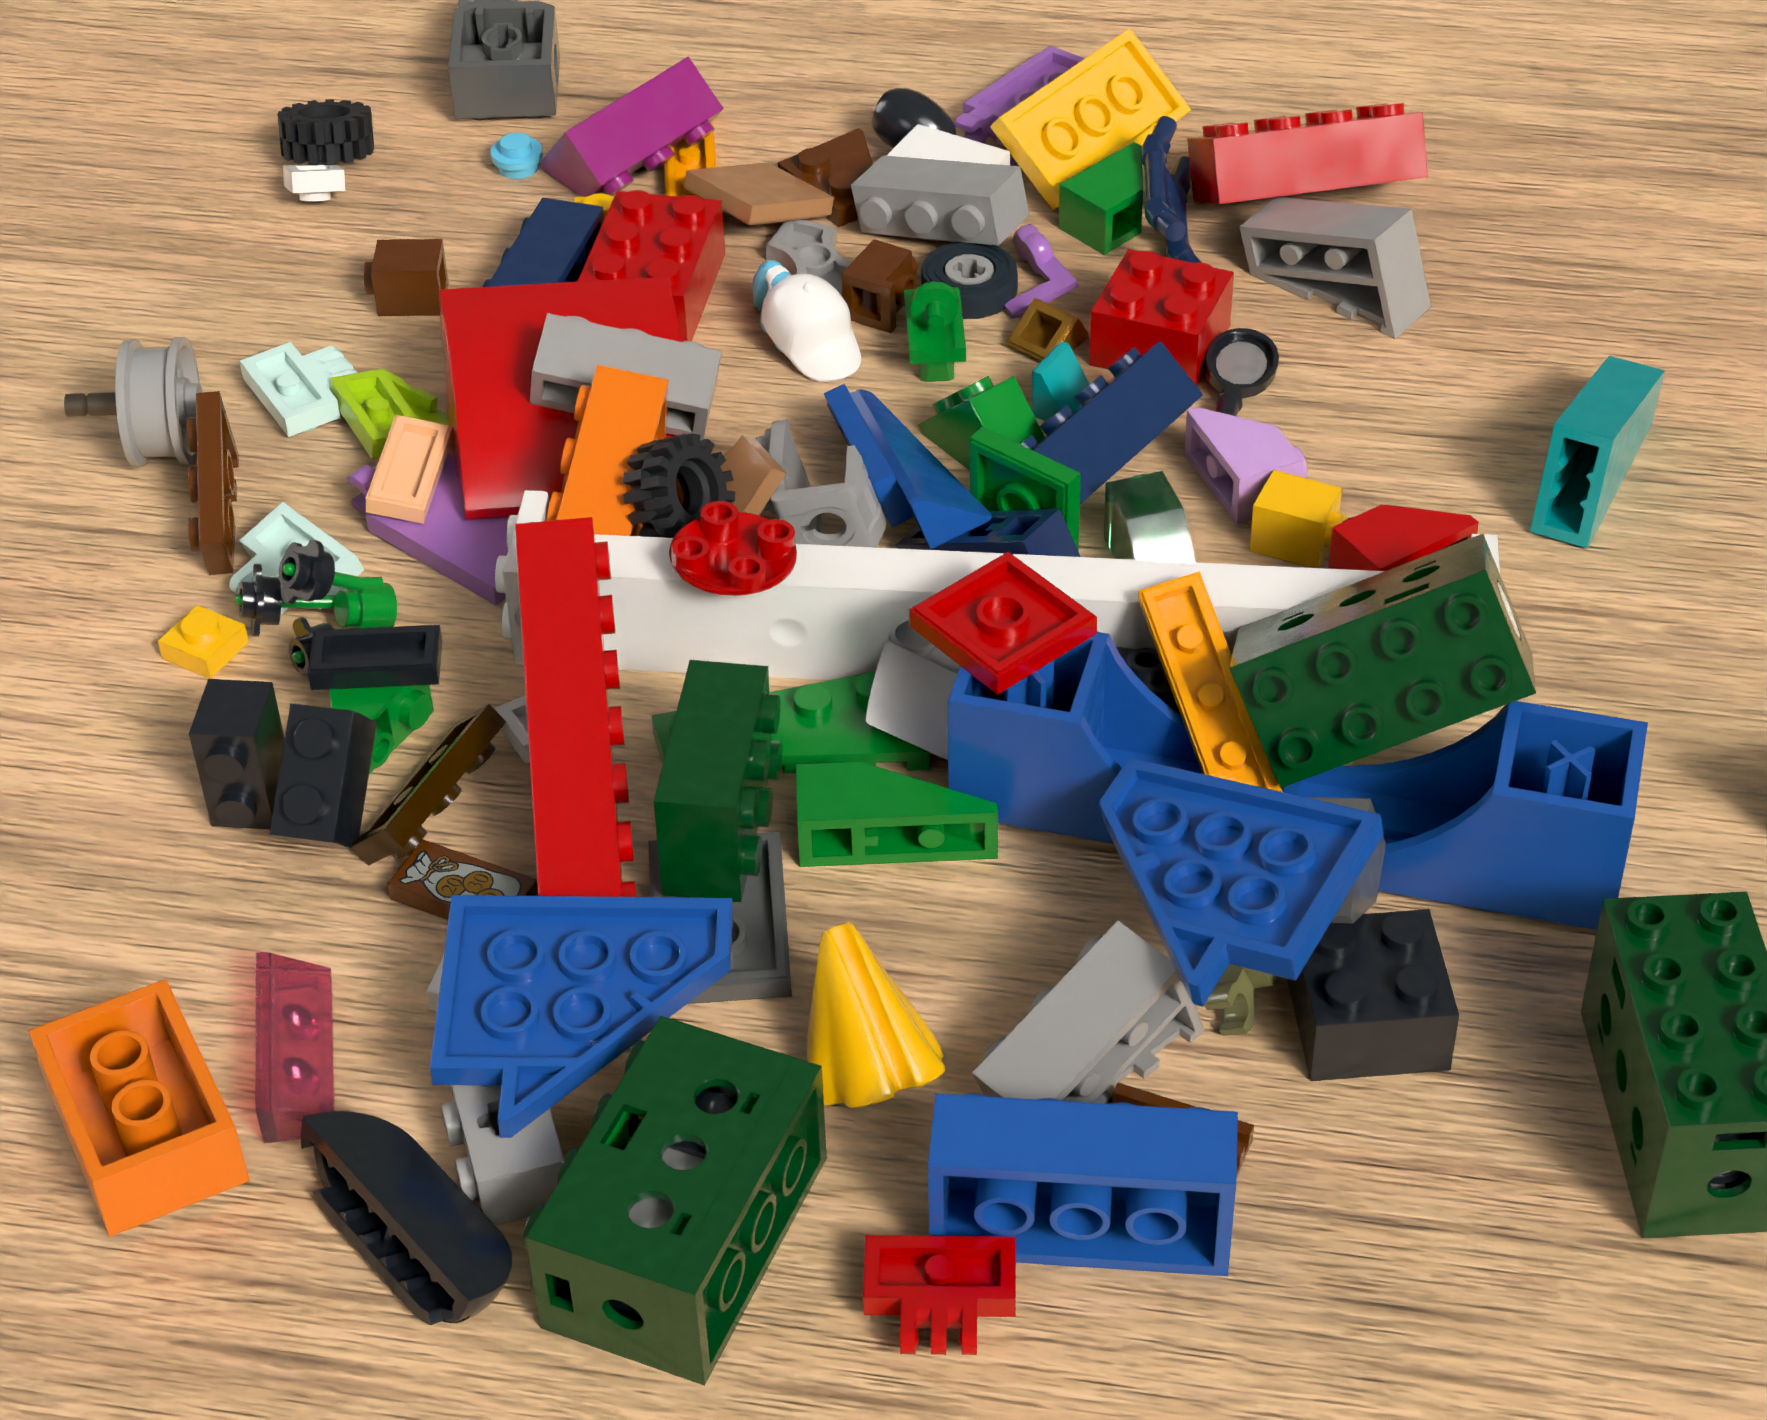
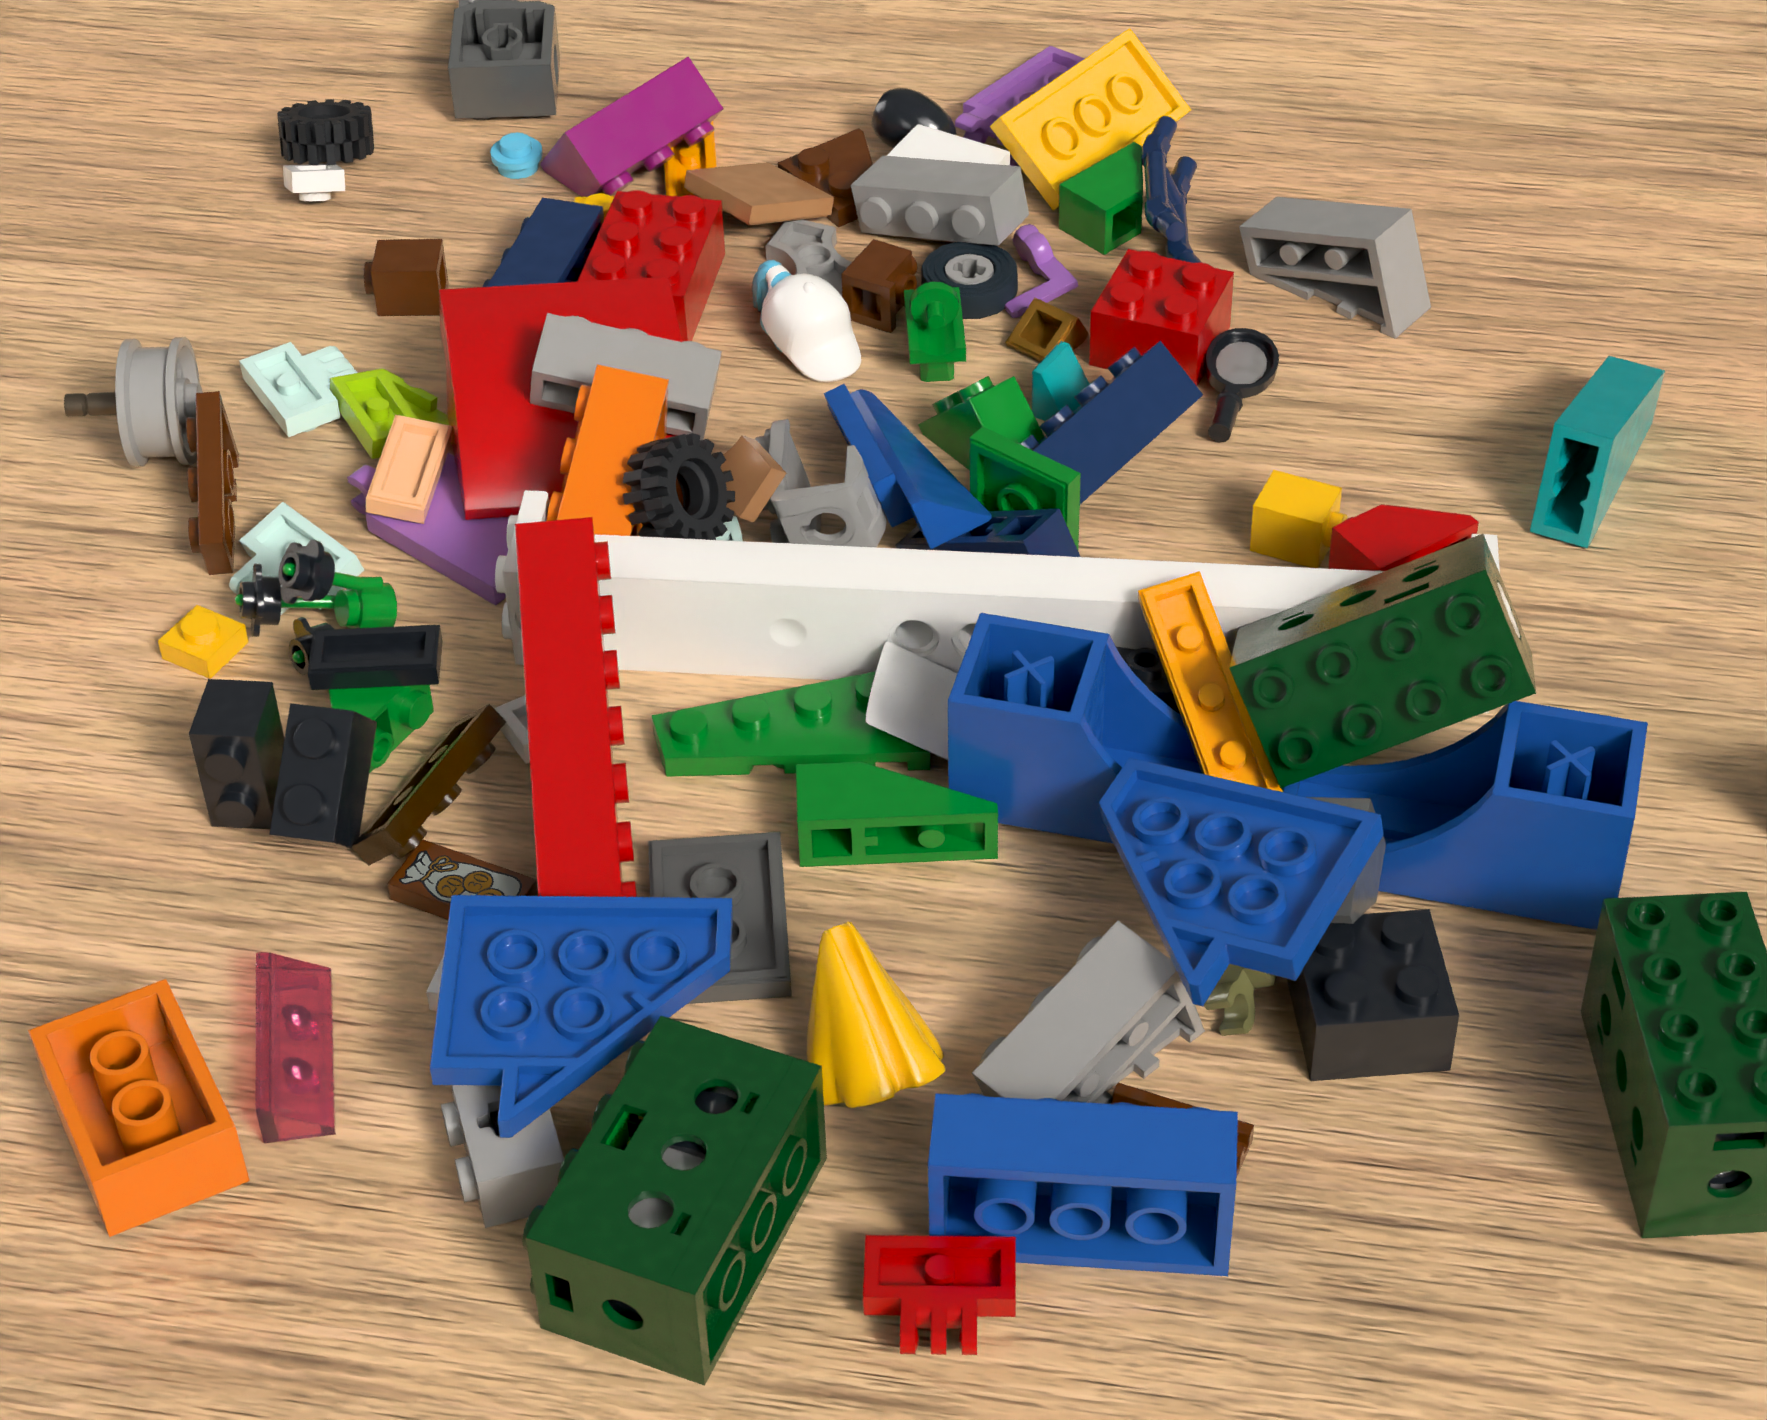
black brick [301,1111,513,1325] -> none
dark green brick [653,660,783,902] -> none
red dish [669,501,797,596] -> none
red tile [909,552,1097,695] -> none
clear green slope [1104,471,1196,563] -> none
lavender slope [1184,407,1307,524] -> none
brick [1187,103,1428,204] -> none

